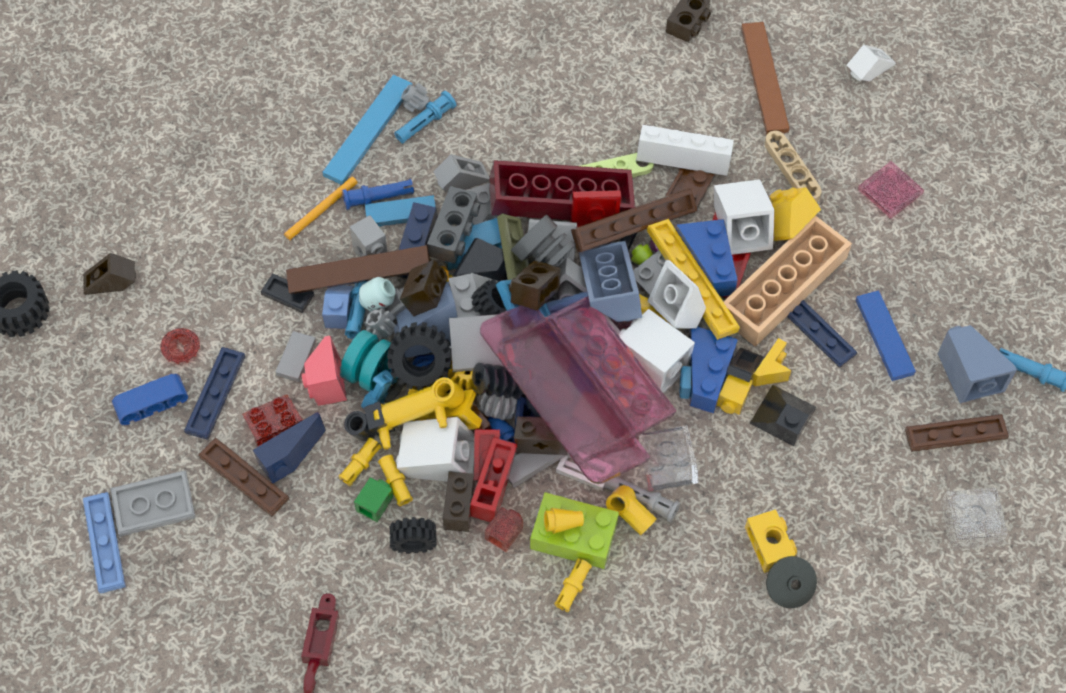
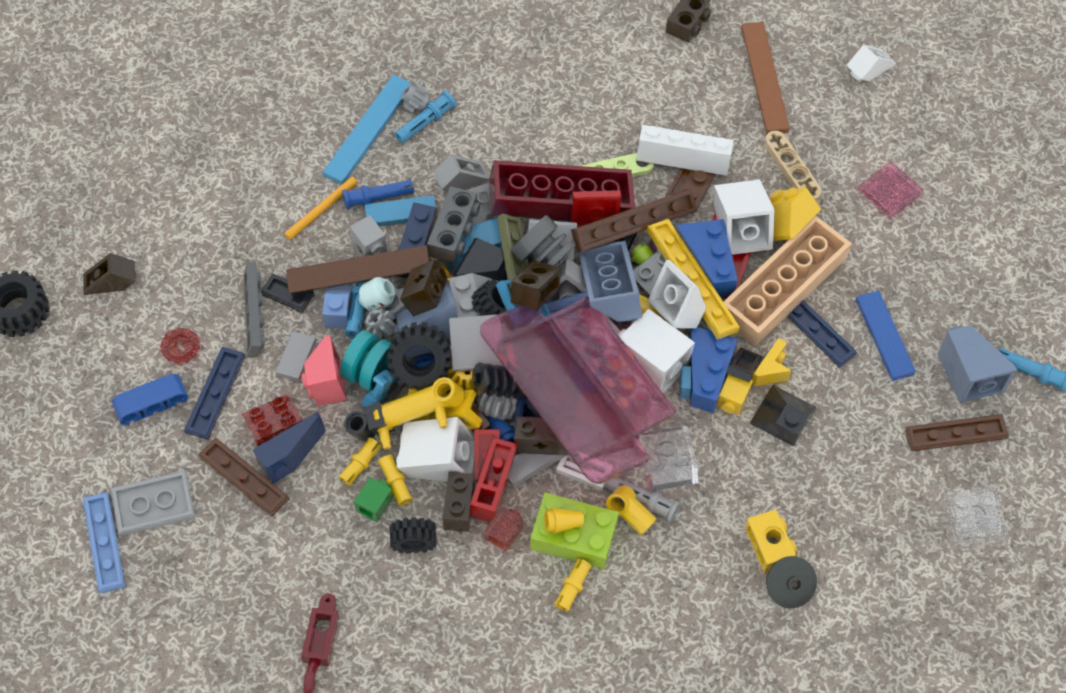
none -> dark grey plate [243,262,265,358]

